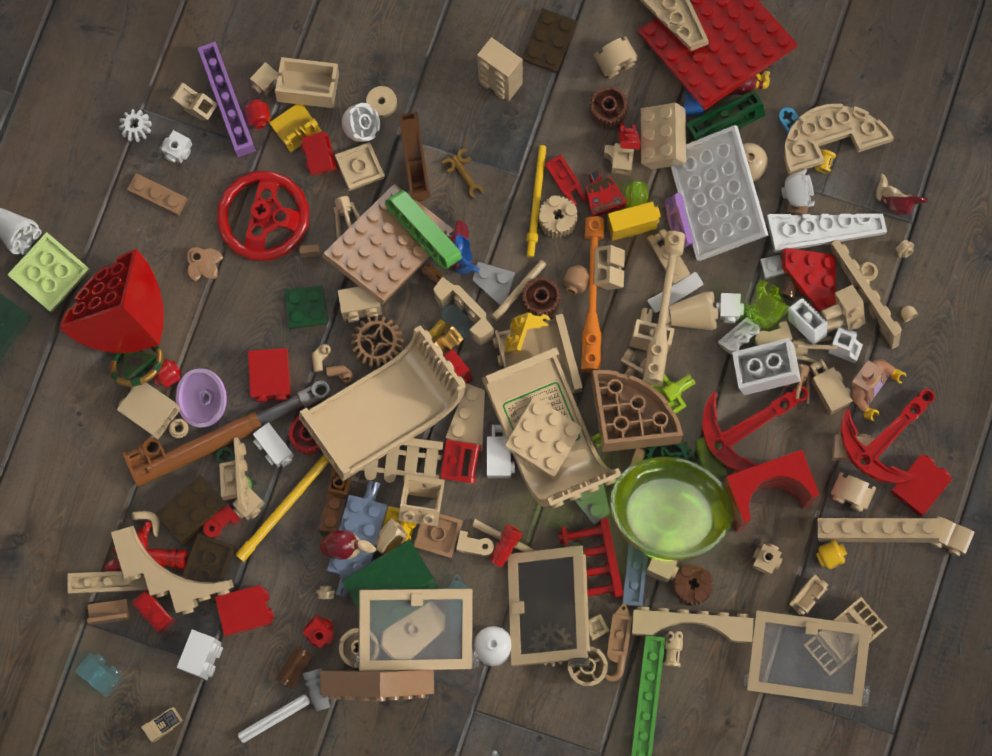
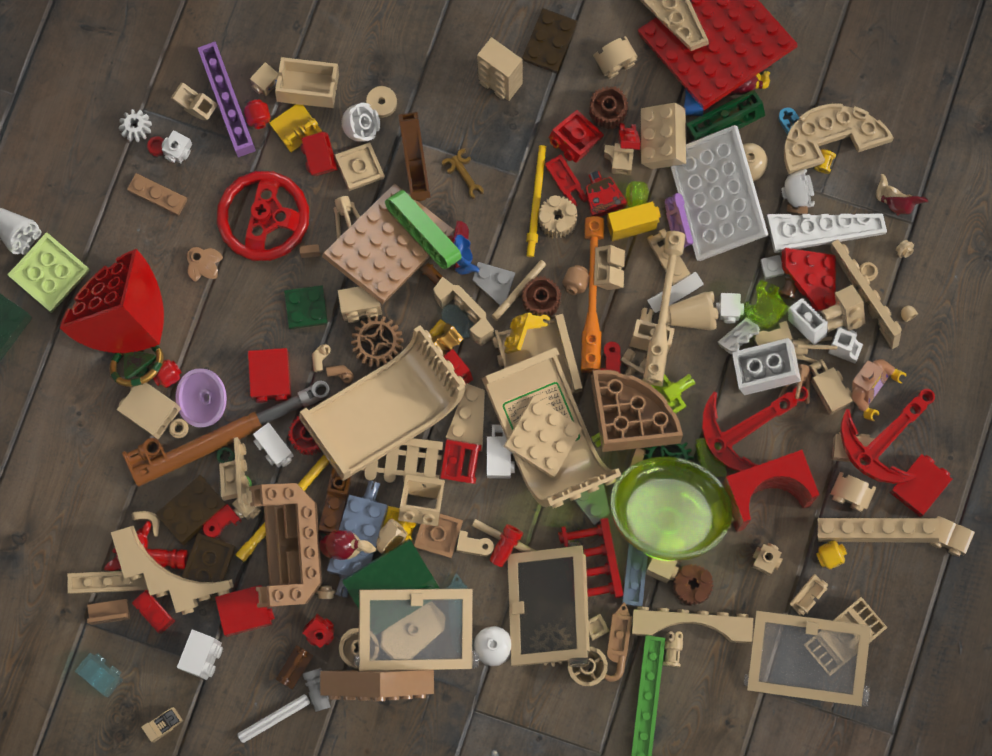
none -> red tile [147,136,164,157]
none -> medium nougat wedge [249,483,322,608]
none -> red plate [549,110,604,163]
none -> red leg [600,341,621,373]

